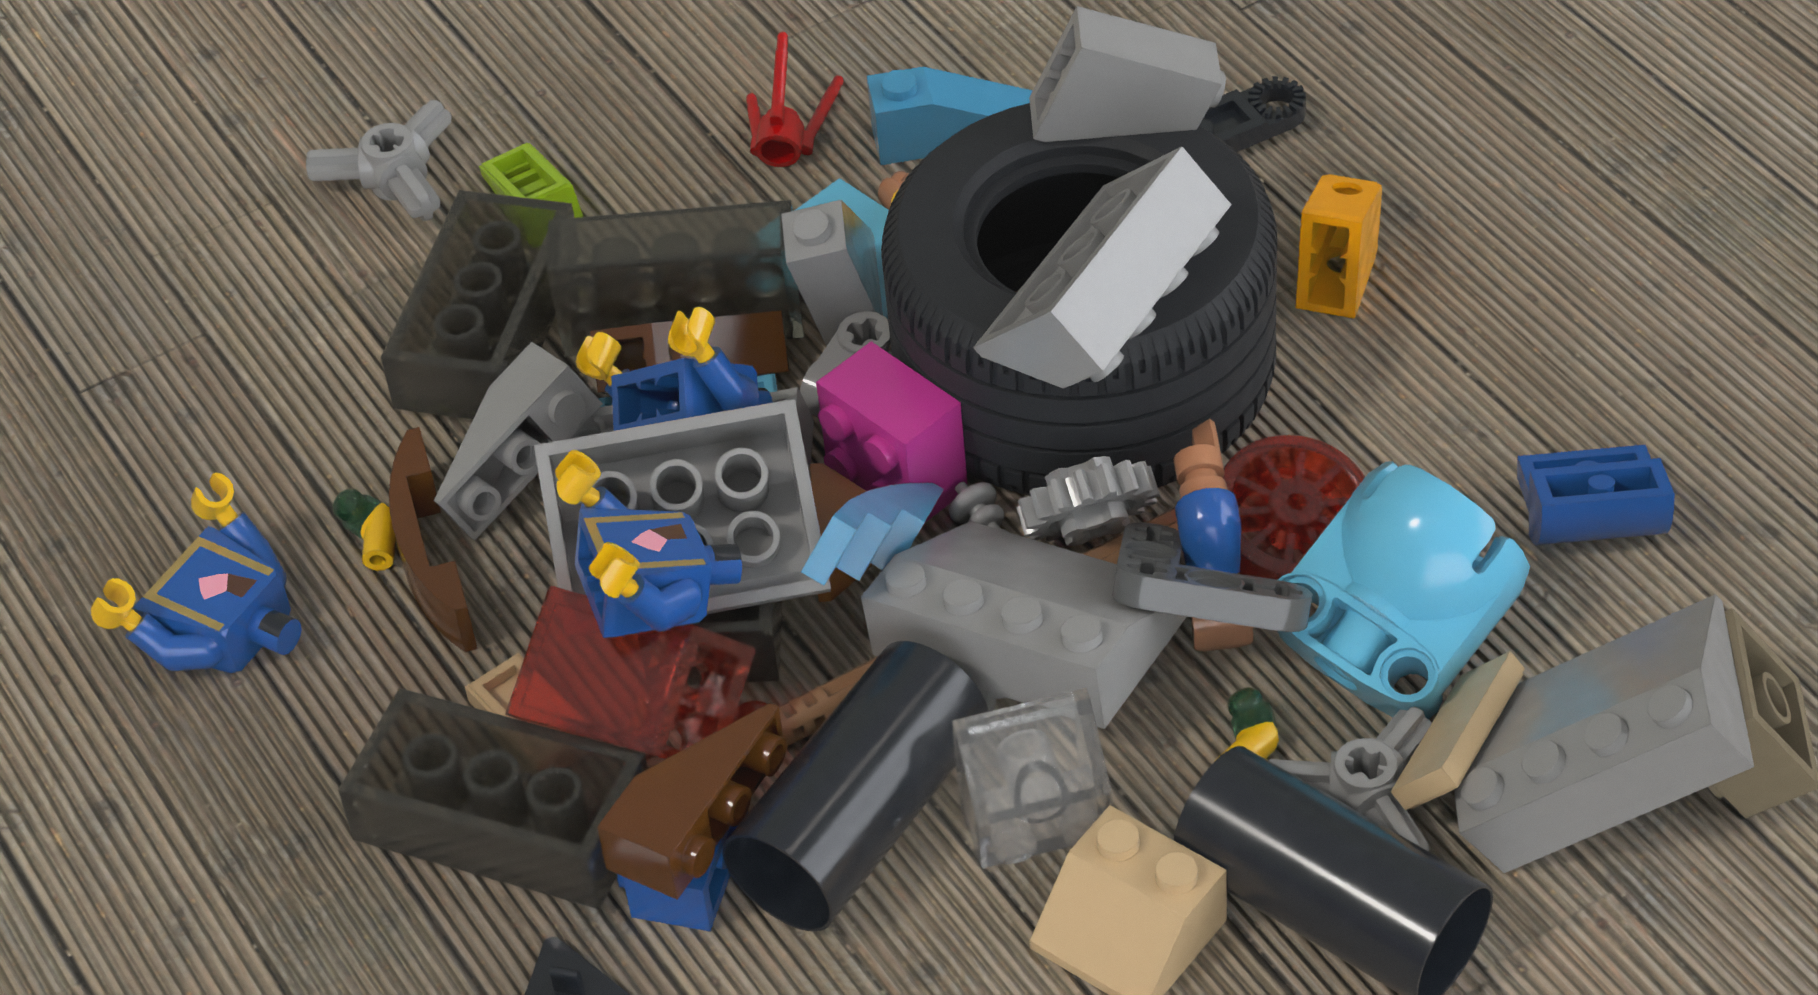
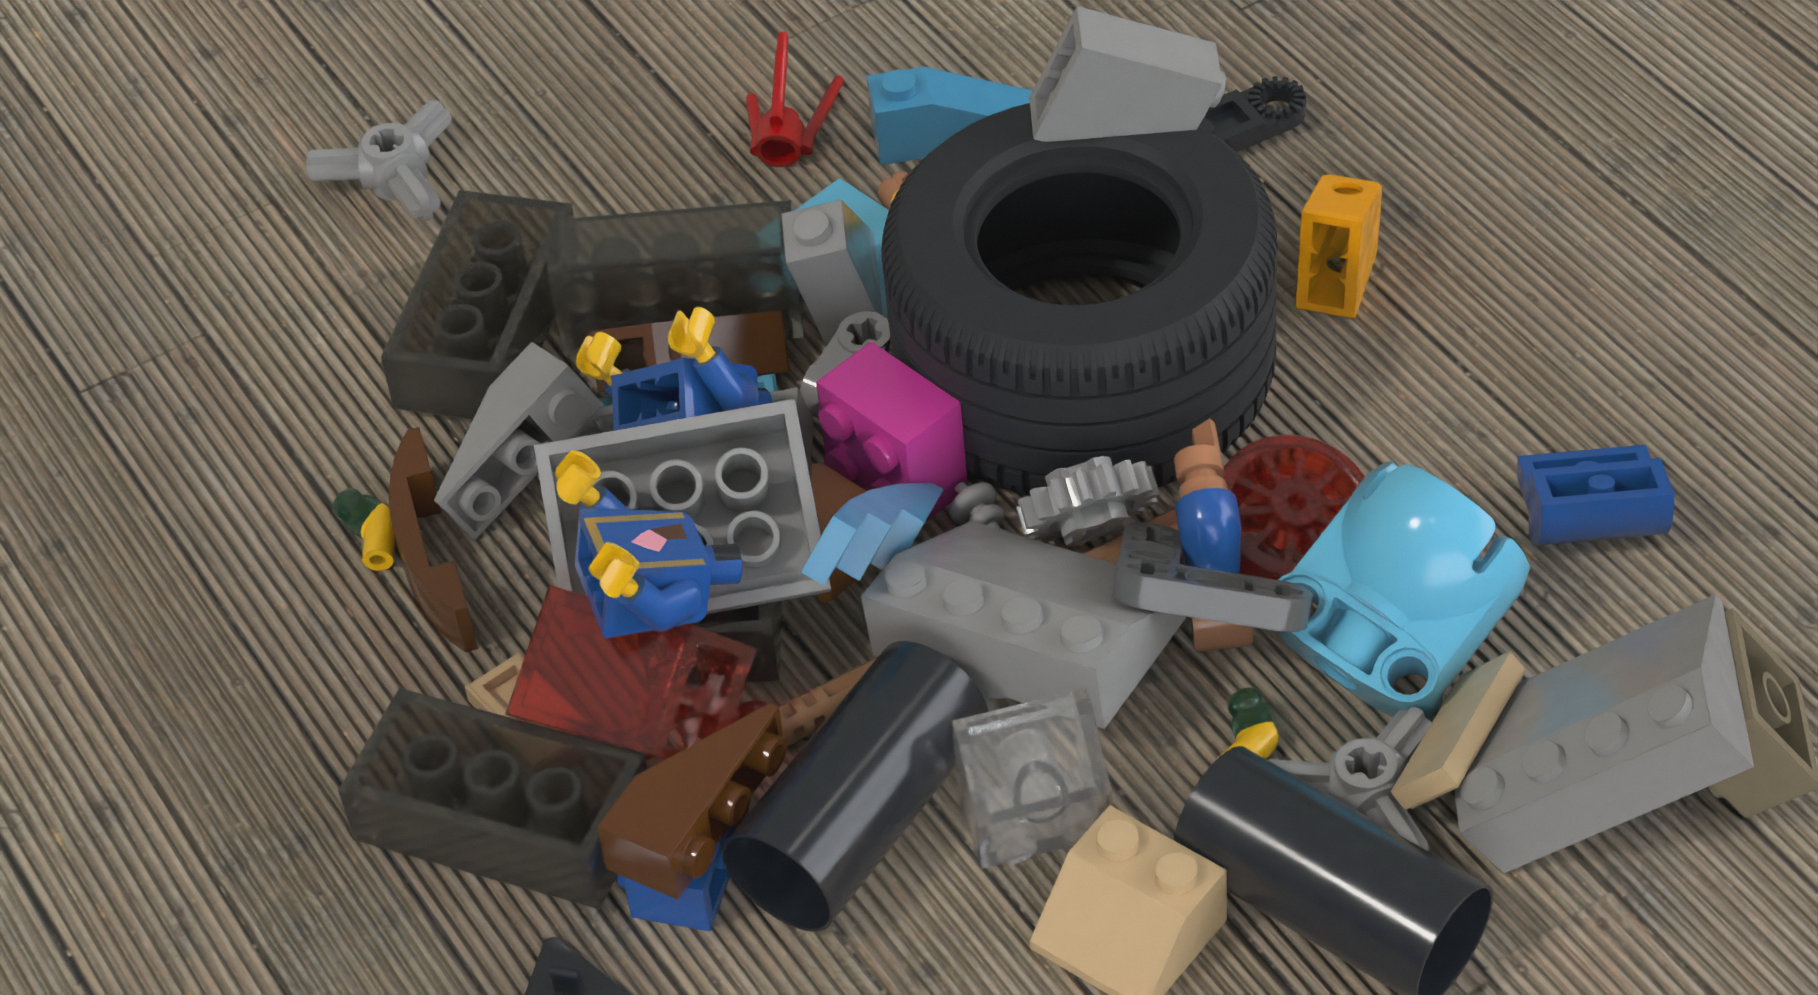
blue torso [91,473,302,673] -> none
lime slope [479,143,583,244] -> none
slope [973,146,1232,389] -> none

